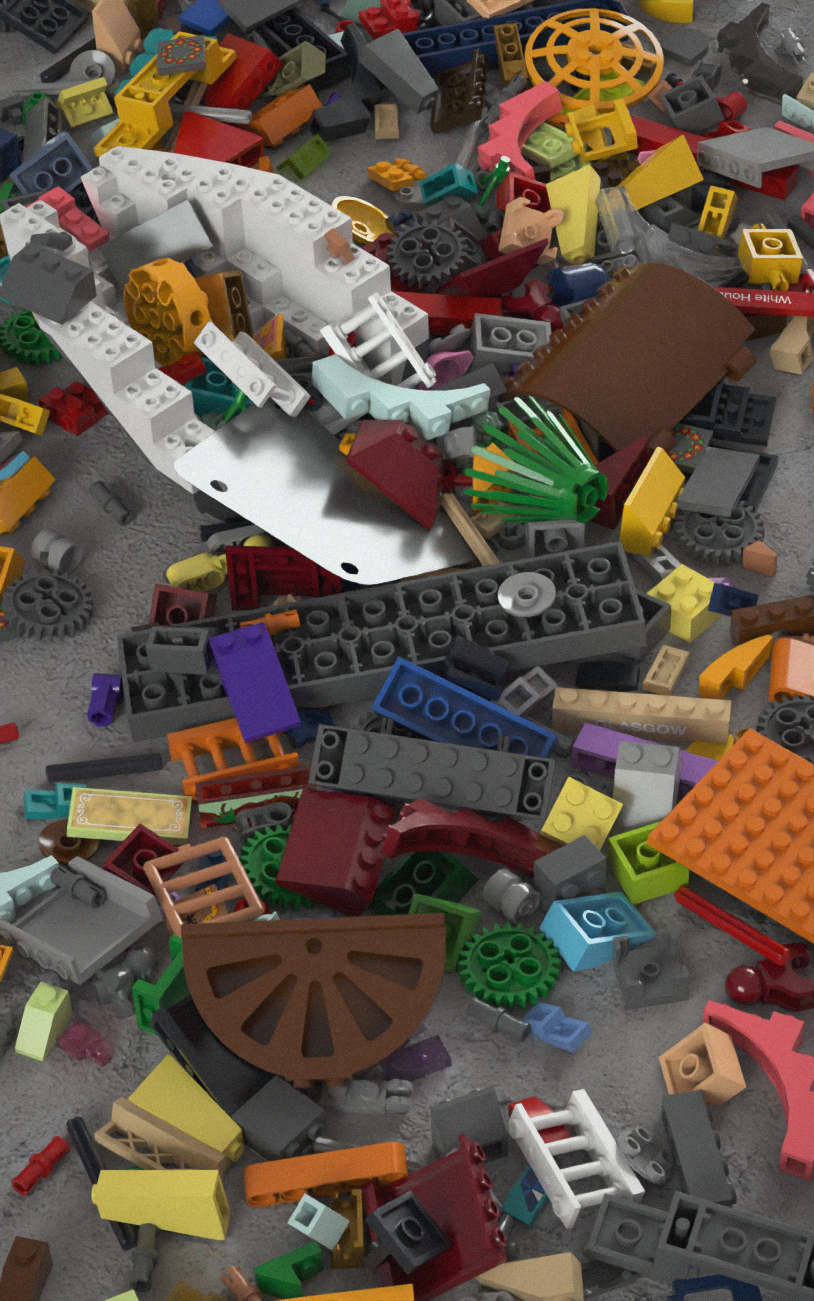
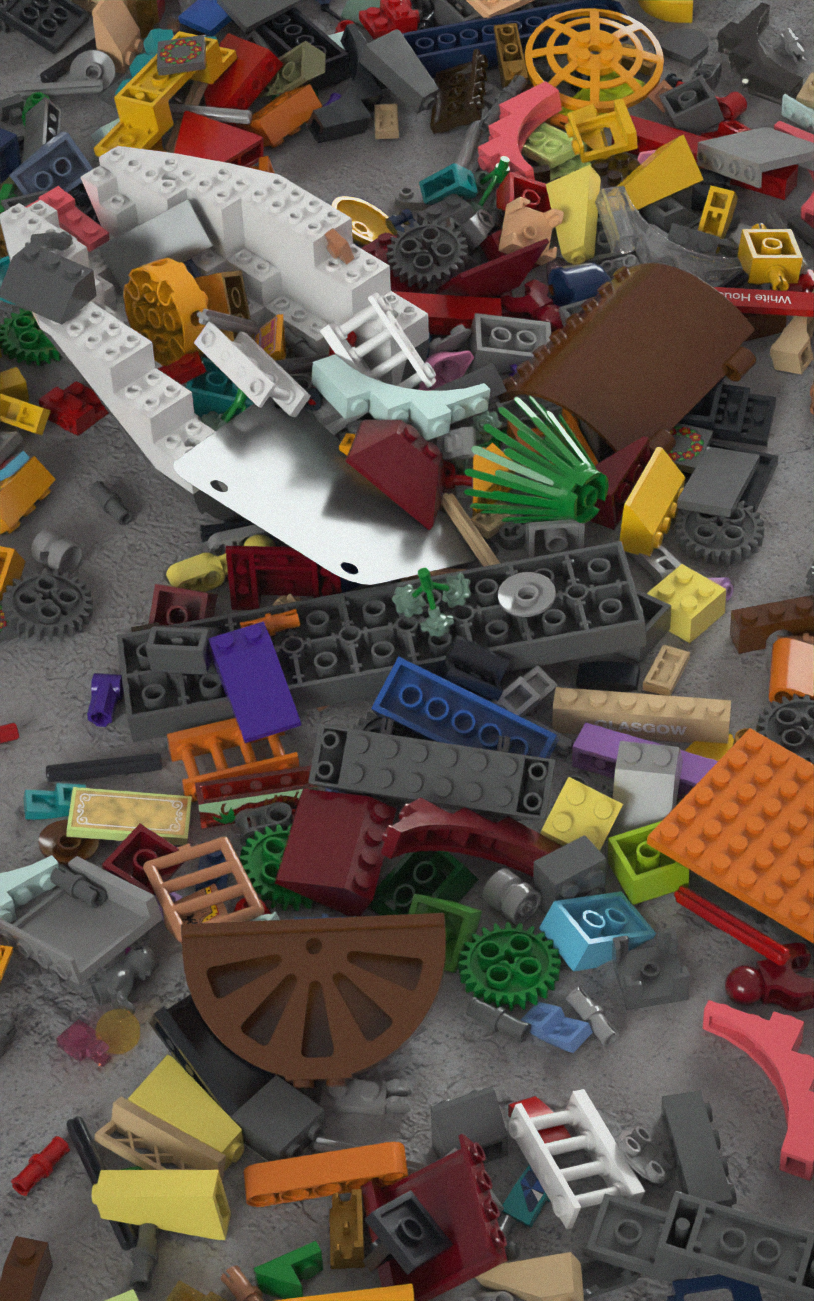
yellowish green slope [15,982,73,1062] -> none
light yellow bracket [55,77,114,130] -> none
green panel [132,935,191,1035] -> none
clear neon green panel [276,133,332,180] -> none
dark blue bracket [287,708,335,748] -> none
light aqua slope [287,1193,350,1251] -> none
light orange plate [367,158,427,191] -> none
clear purple plate [380,1035,452,1081] -> none
light nougat slope [659,1023,746,1106] -> none
light orange slope [698,635,773,700] -> none
dark blue plate [708,583,759,617] -> none
nougat slope [742,540,777,577] -> none
none -> clear yellow piece [95,1009,140,1054]
none -> light grey axle [197,308,259,336]
none -> sand green plant [392,567,471,637]
none -> dark grey piece [455,209,495,251]
none -> light grey pin [566,987,620,1047]

